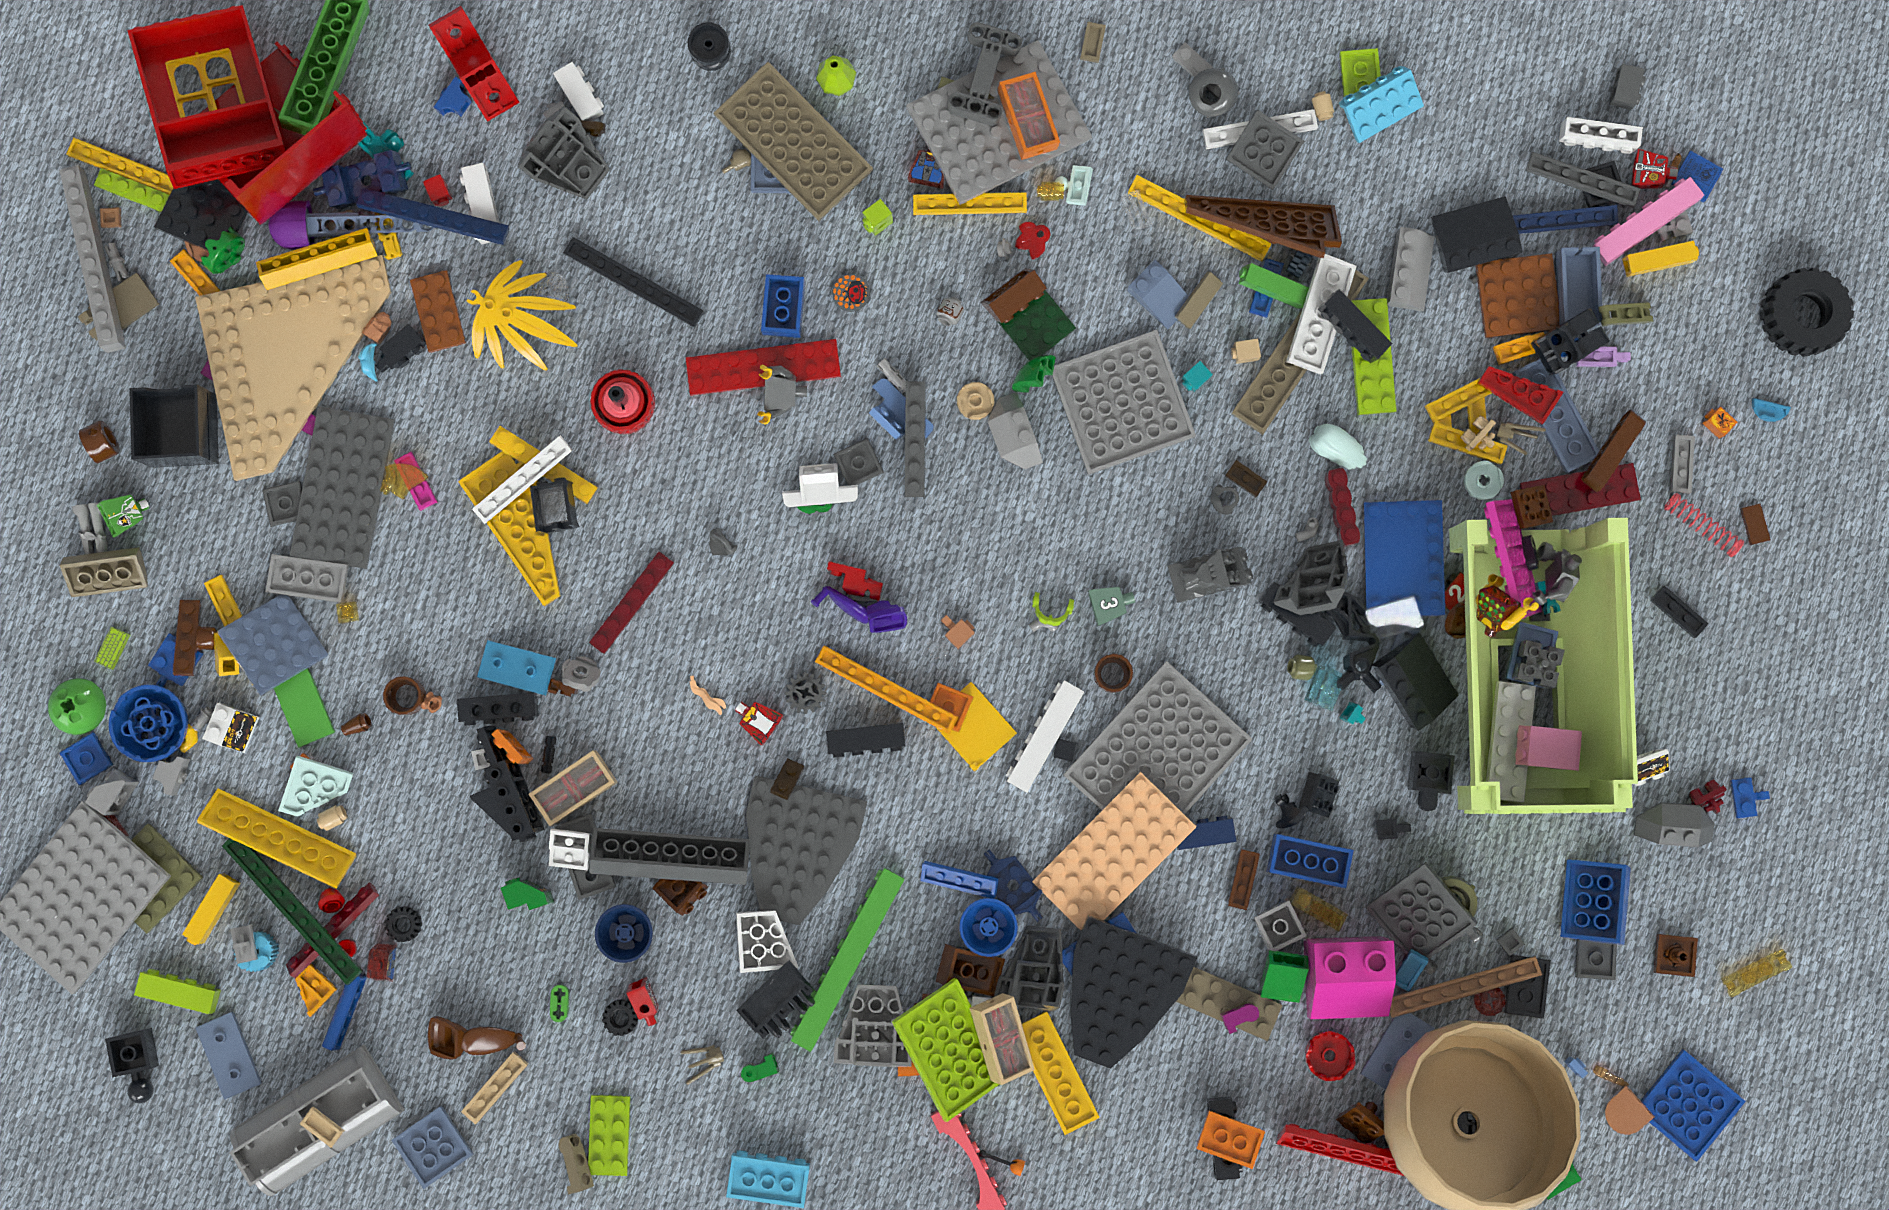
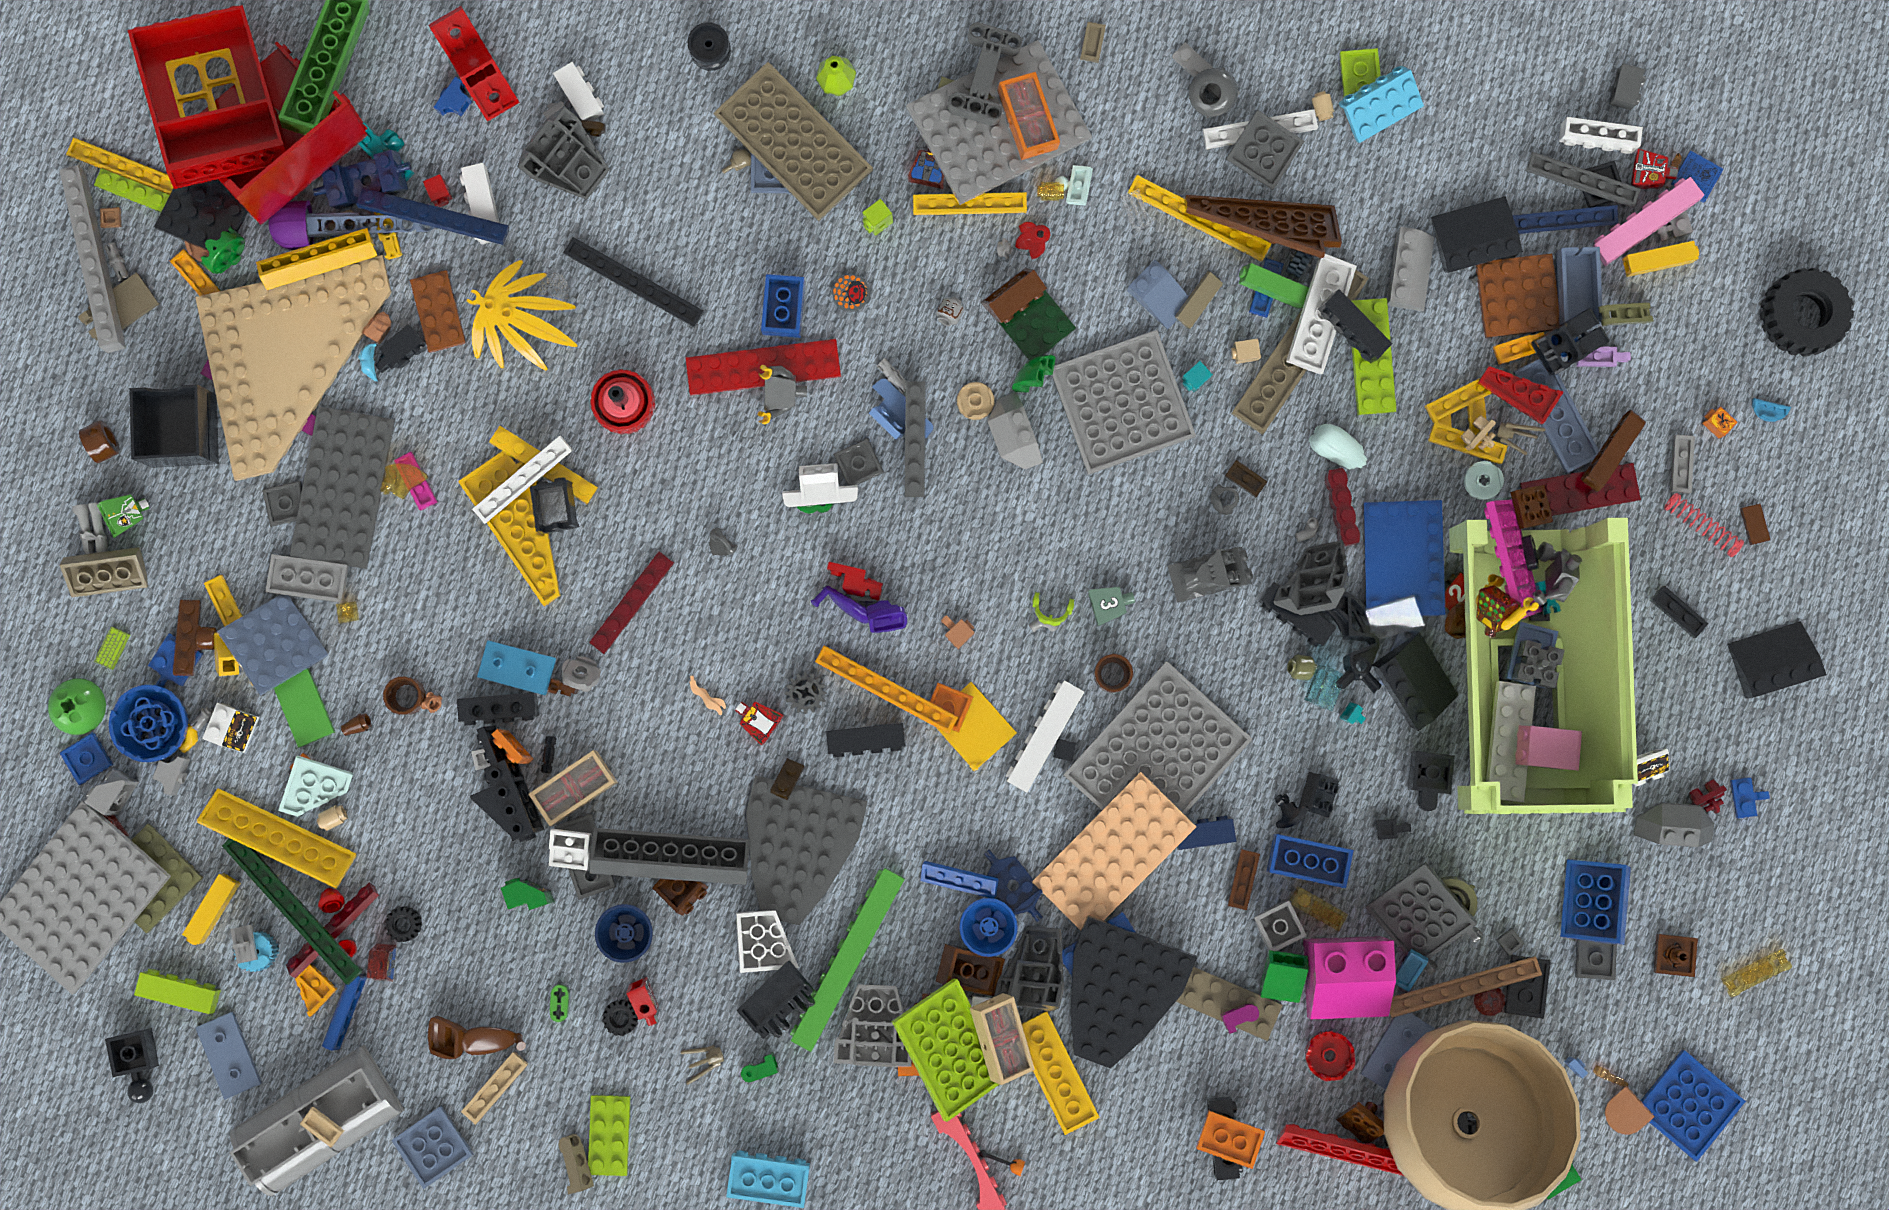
none -> black slope [1727,621,1827,699]

